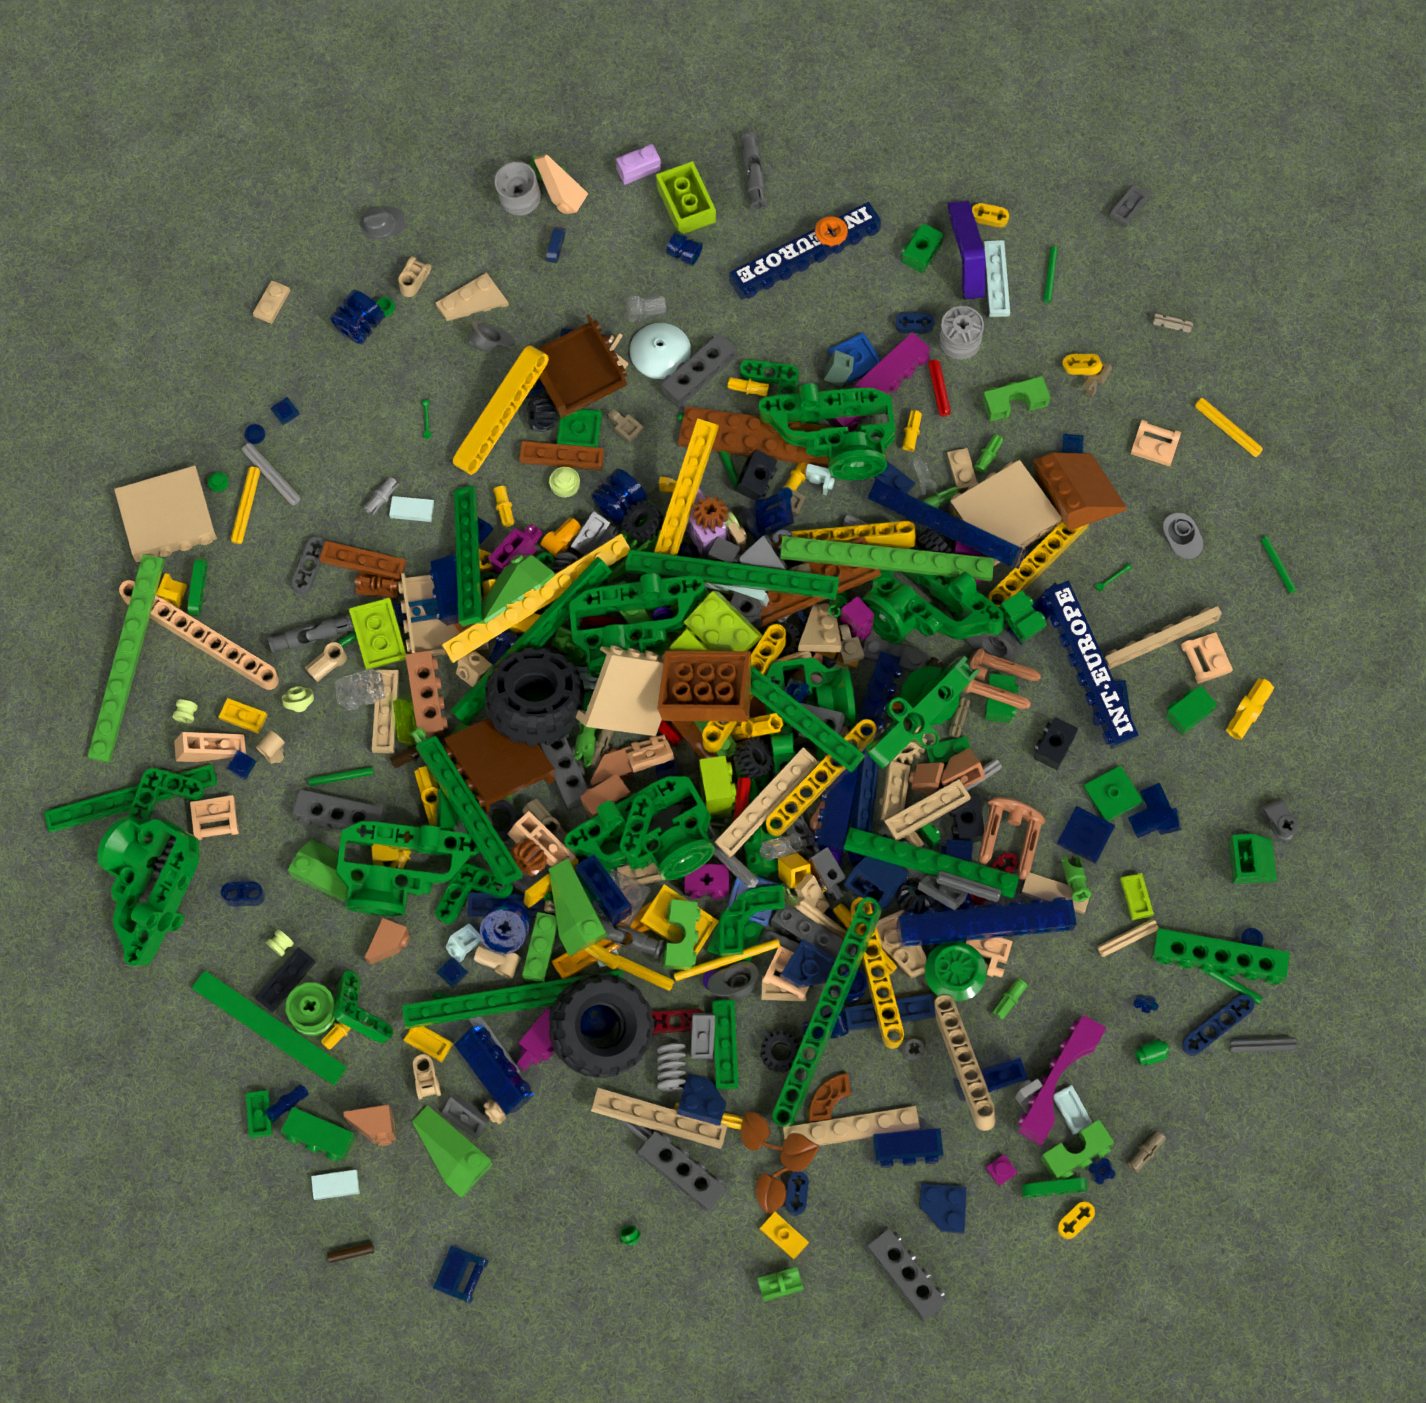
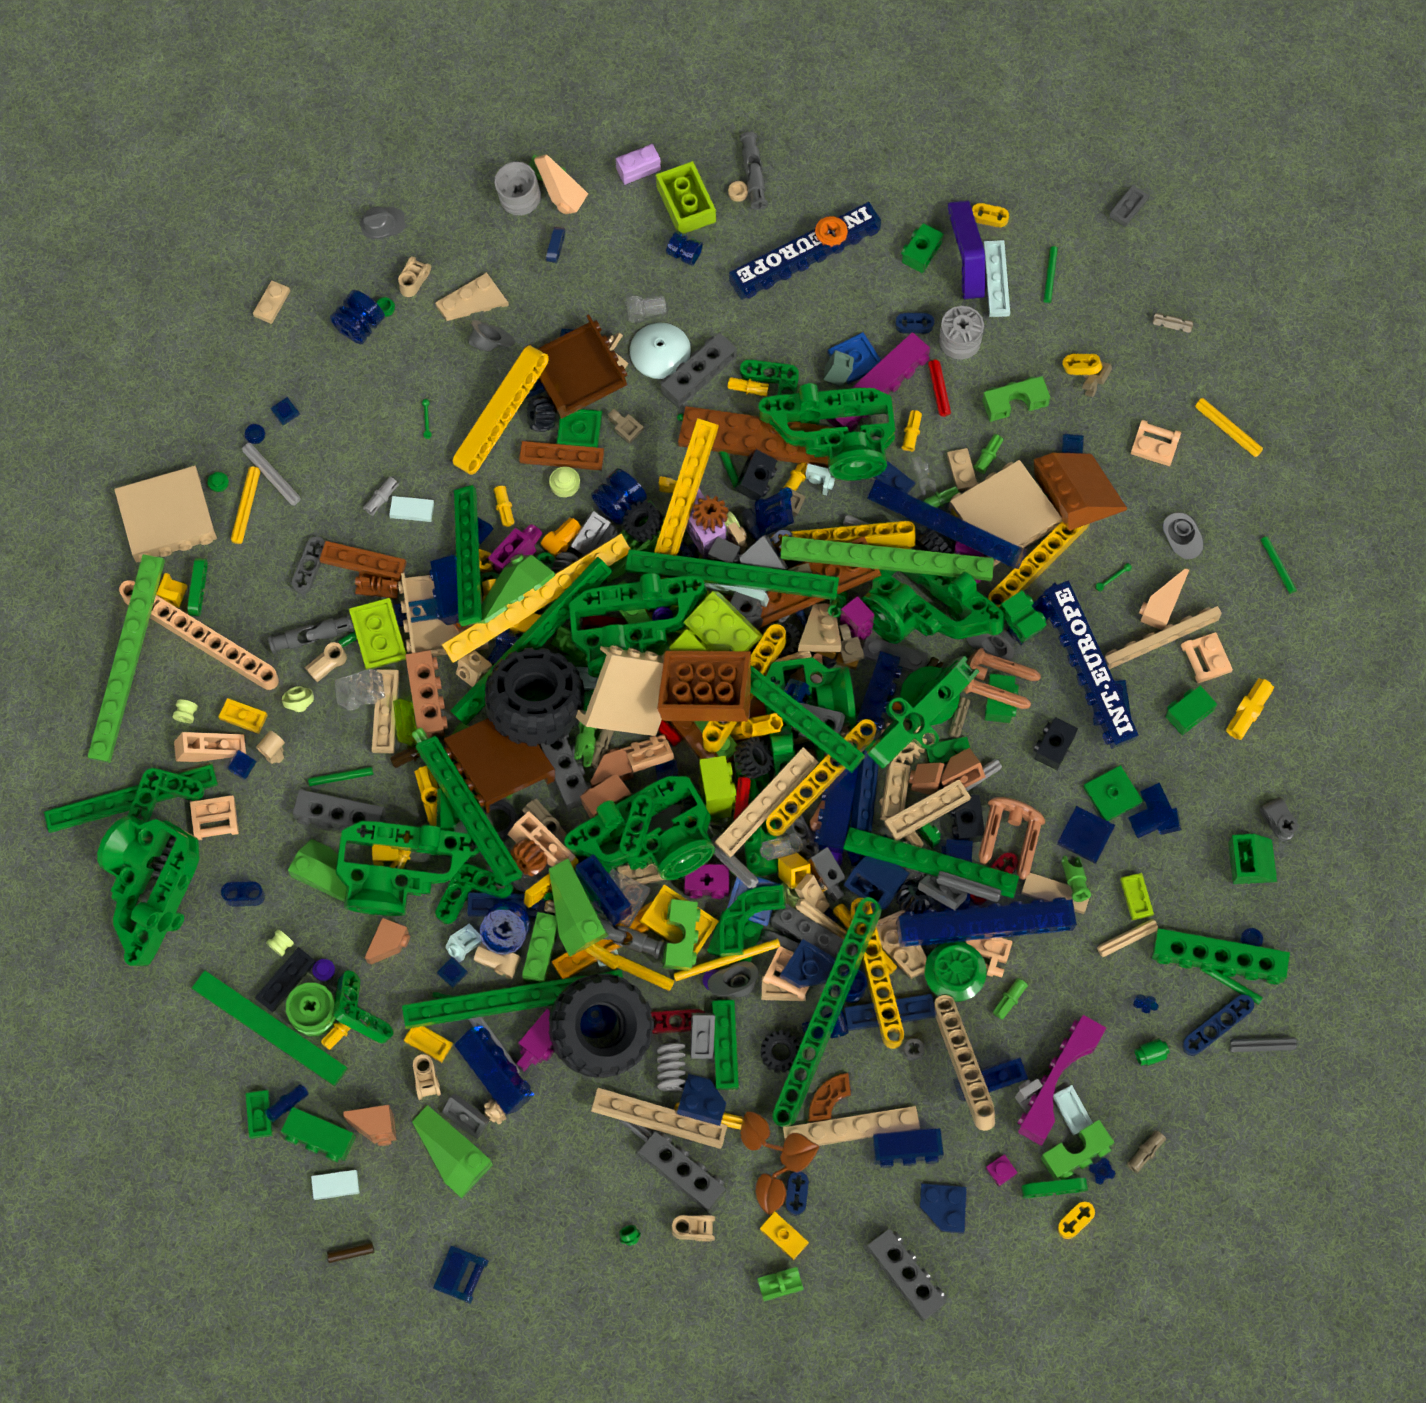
none -> dark purple plate [312,959,335,981]
none -> tan piece [671,1215,715,1241]
none -> tan tile [728,181,748,202]
none -> light nougat slope [1139,568,1189,630]

